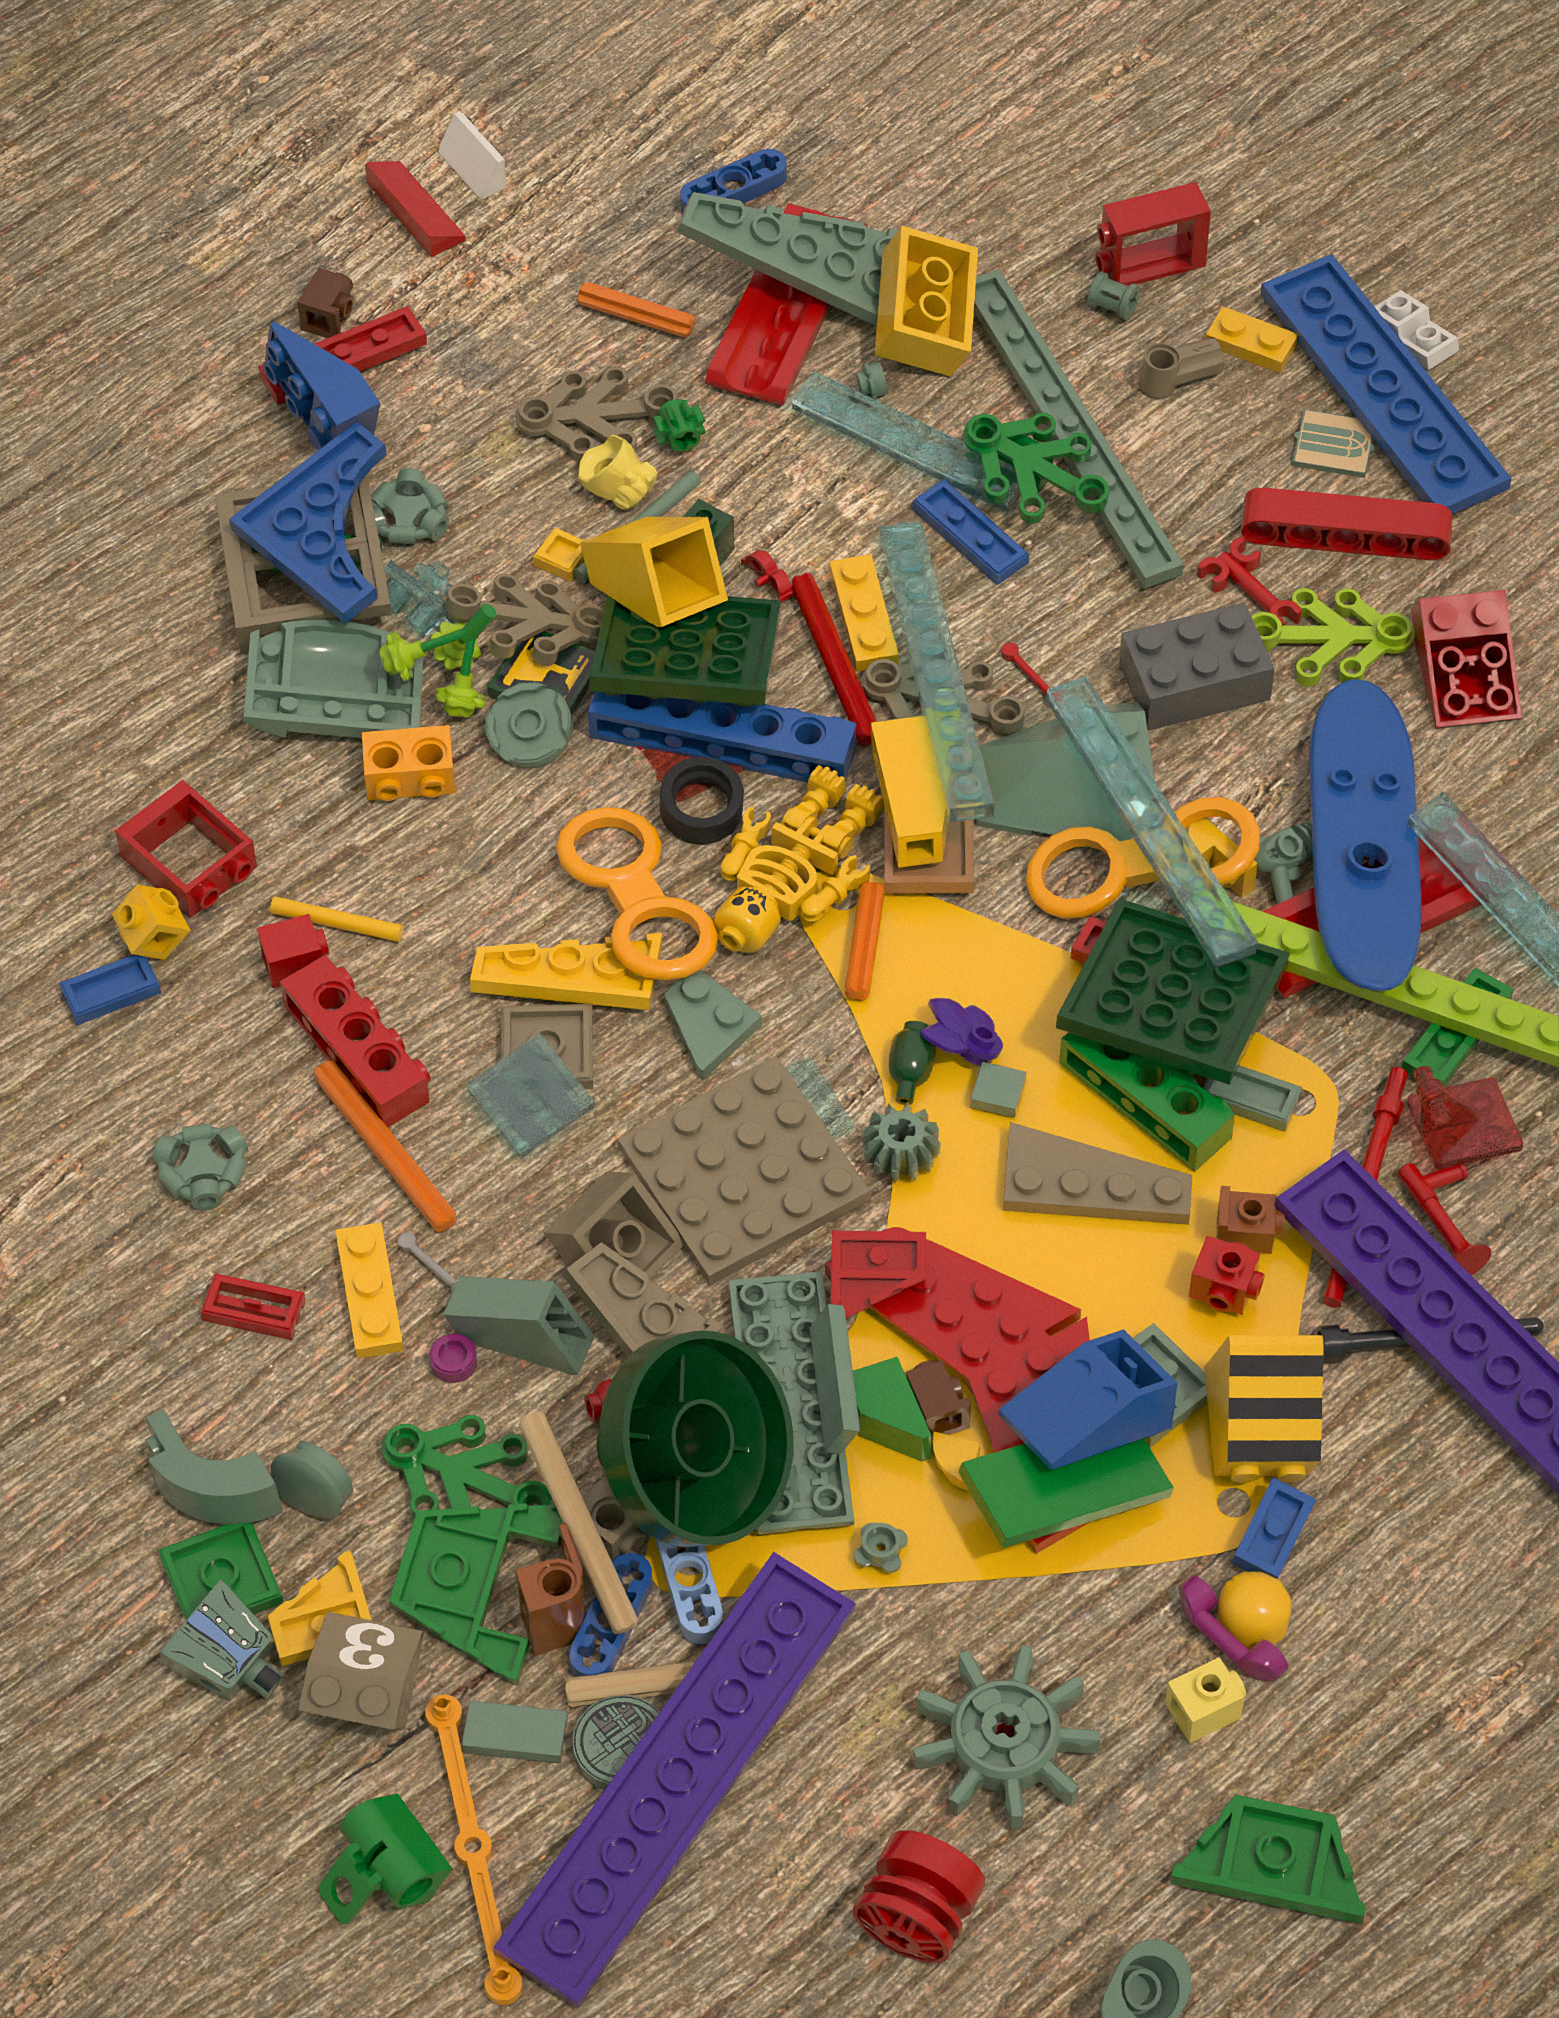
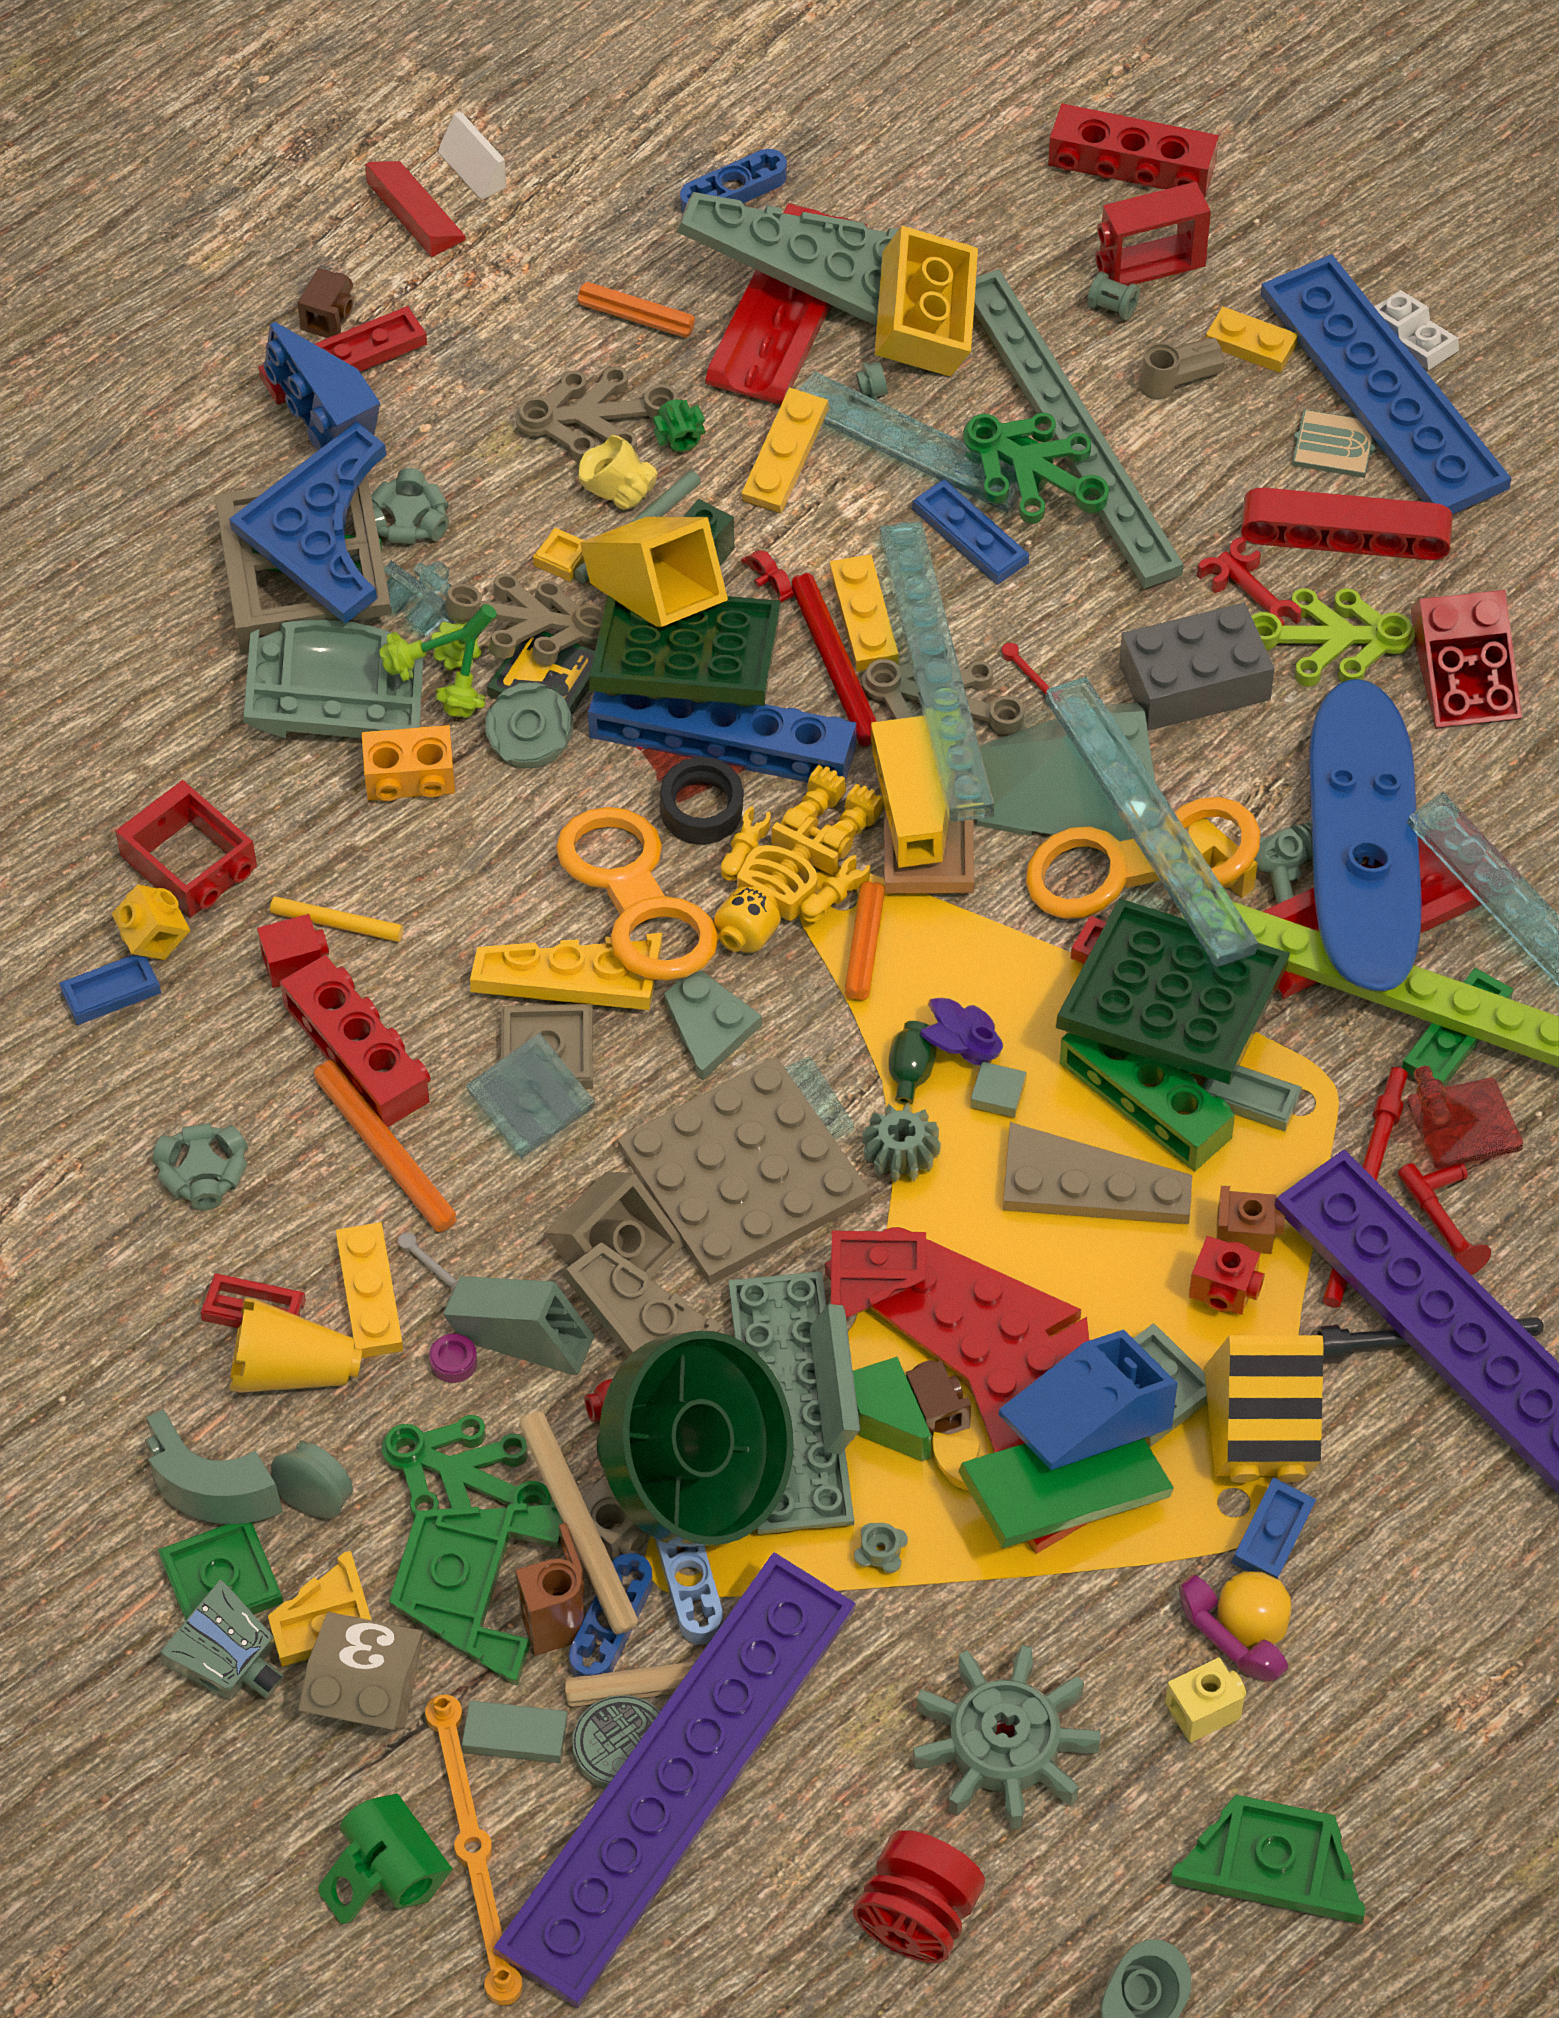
none -> yellow cone [229,1297,362,1393]
none -> yellow plate [741,387,829,514]
none -> red brick [1048,103,1219,198]

